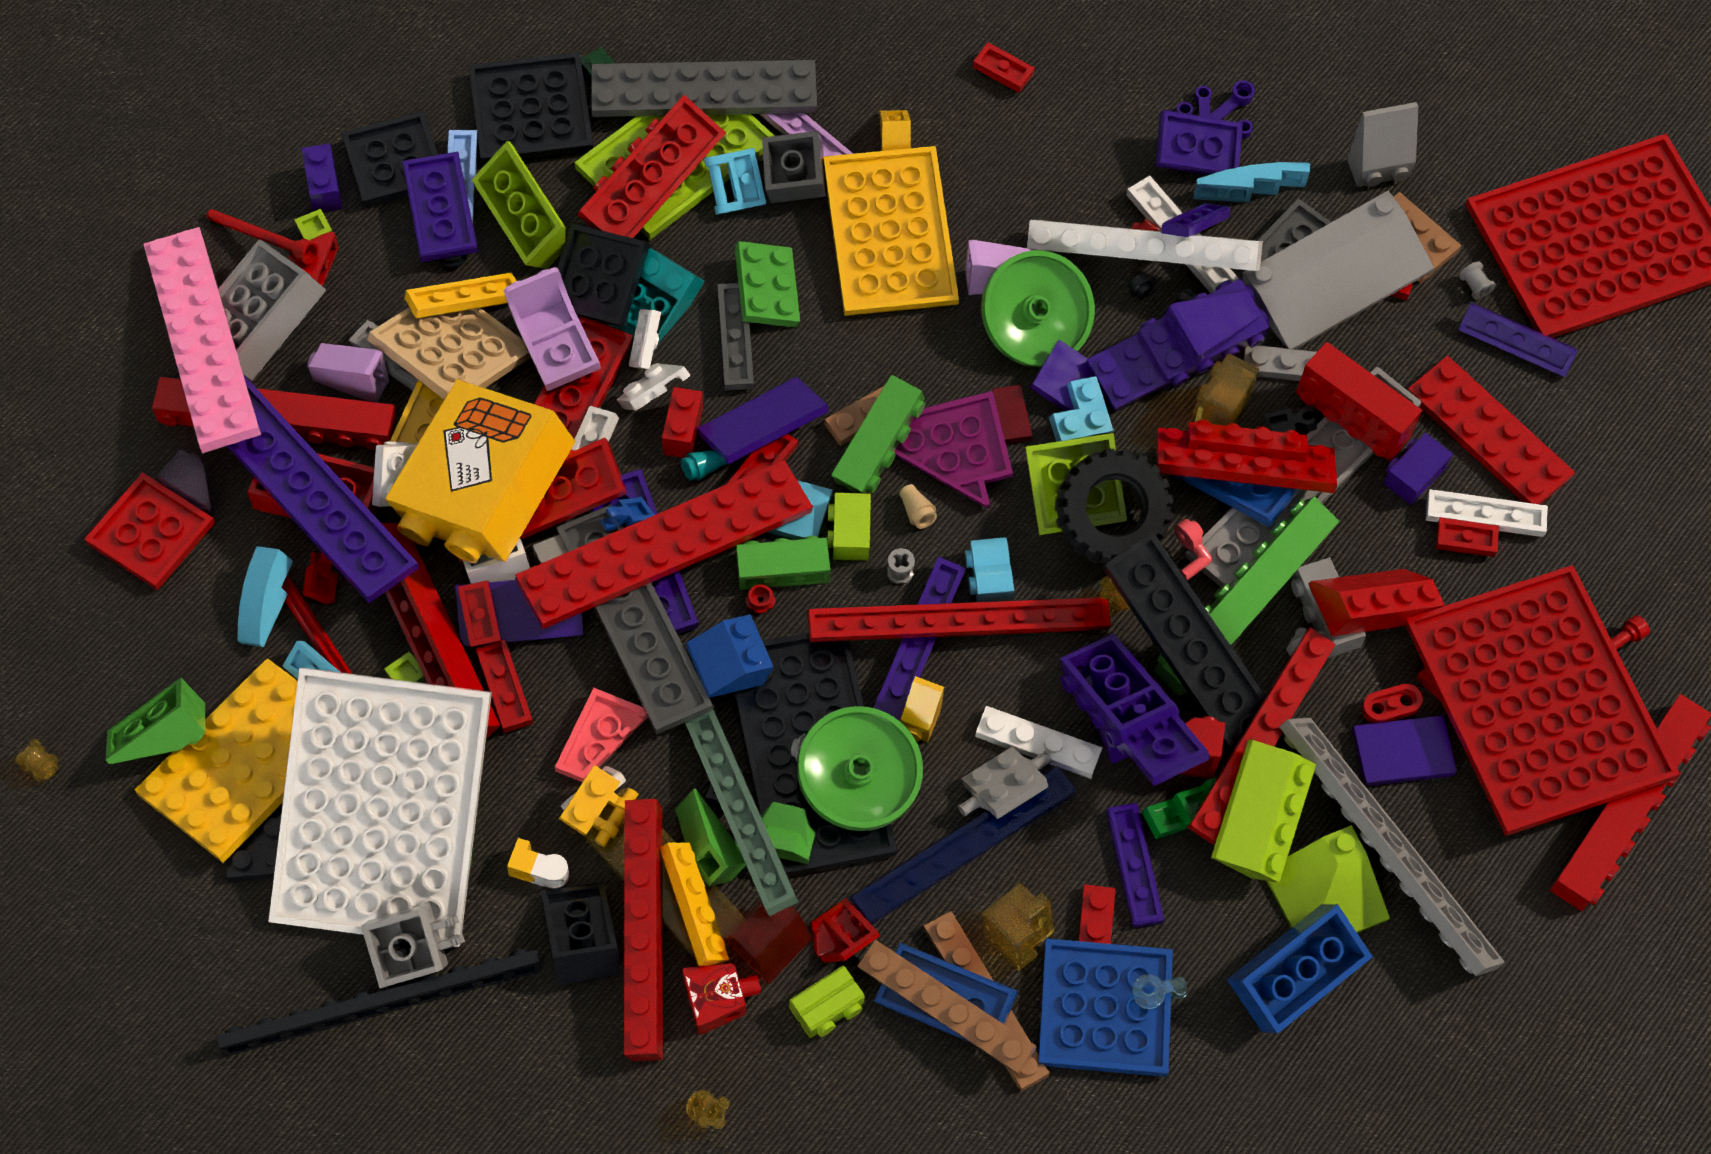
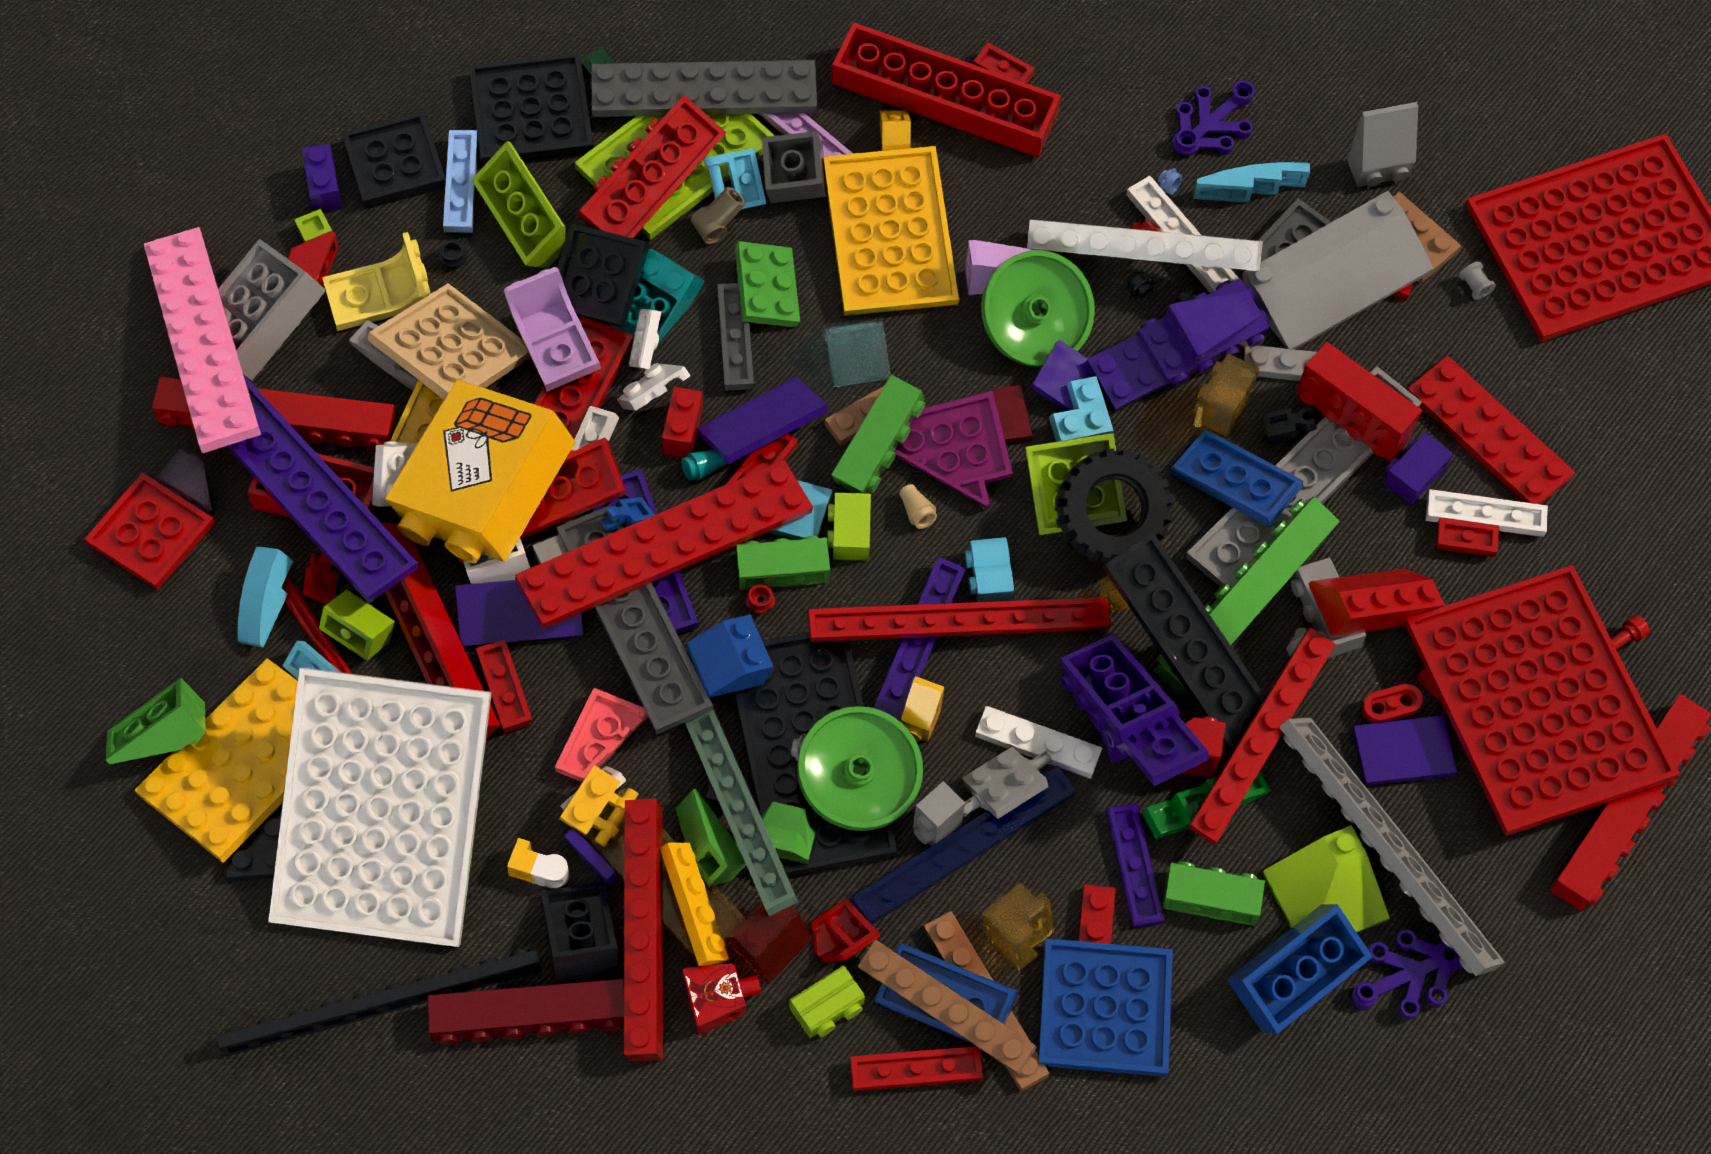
clear yellow brick [15,739,58,781] -> none
red piece [206,209,319,264] -> none
lavender slope [308,343,389,403] -> none
light grey hinge [361,903,465,988] -> none
lime plate [384,651,426,683] -> none
dark purple tile [402,152,478,262] -> none
yellow plate [404,273,516,318] -> none
red plate [458,580,501,647] -> none
clear yellow brick [686,1090,730,1129] -> none
light grey bush [887,548,915,585] -> none
clear light blue plate [1132,974,1187,1009] -> none
dark purple tile [1155,110,1243,175] -> none
red plate [1156,420,1337,493] -> none
dark purple tile [1161,203,1230,237] -> none
coral plate [1174,519,1212,581] -> none
lime slope [1211,739,1316,883] -> none
dark purple plate [1458,302,1578,377] -> none
none -> lime brick [319,589,395,661]
none -> light yellow bracket [322,232,431,331]
none -> dark red brick [428,979,624,1046]
none -> dark purple tile [564,829,619,888]
none -> dark tan piece [691,187,745,245]
none -> clear light blue bracket [822,320,891,387]
none -> red brick [831,22,1061,158]
none -> red plate [850,1046,983,1092]
none -> light grey brick [913,781,965,849]
none -> medium blue plate [1157,168,1182,195]
none -> bright green brick [1162,862,1265,926]
none -> dark purple plant [1350,930,1462,1020]

